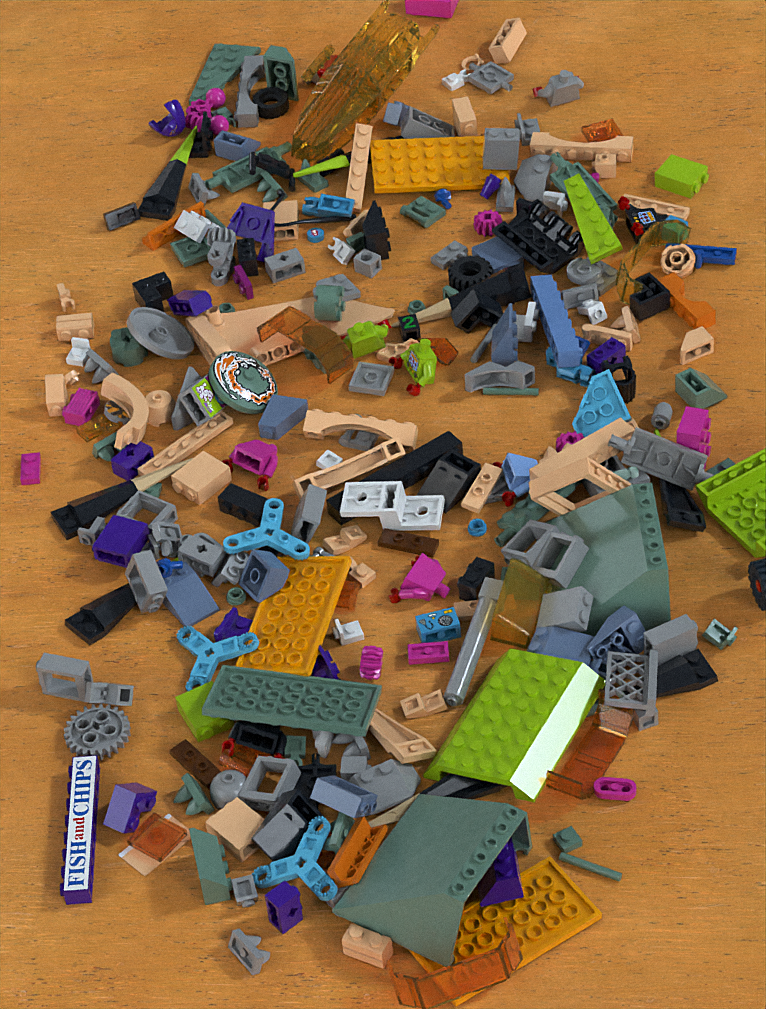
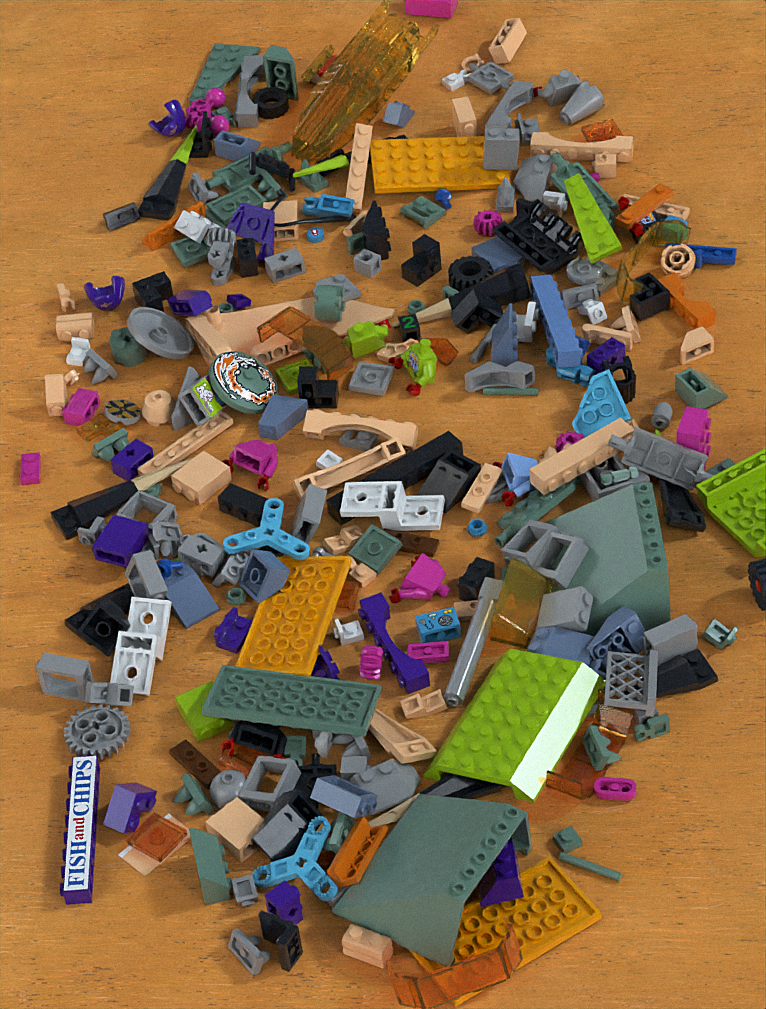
light nougat arch [101,373,149,450] -> none
medium azure piece [176,626,259,691] -> none
magenta plate [233,265,254,300] -> none
white plate [328,237,355,265] -> none
light grey slope [401,106,455,139] -> none
light grey hinge [431,241,468,270] -> none
dark purple cone [480,173,502,200] -> none
light nougat window [529,457,631,516] -> none
lime brick [655,154,709,199] -> none
none -> black slope [77,597,131,656]
none -> dark purple hair [84,276,125,311]
none -> white bracket [110,597,172,696]
none -> sand green plate [206,184,267,226]
none -> dark purple plate [226,294,252,309]
none -> black bracket [259,910,303,972]
none -> lime tile [275,358,322,396]
none -> black brick [297,366,339,408]
none -> sand green plate [348,524,403,574]
none -> dark purple arch [358,592,430,694]
none -> black brick [401,234,442,287]
none -> light grey arch [485,80,533,128]
none -> light grey cone [560,81,605,125]
none -> sand green tile [581,725,621,771]
none -> orange plate [615,183,673,230]
none -> sand green plate [634,713,670,742]

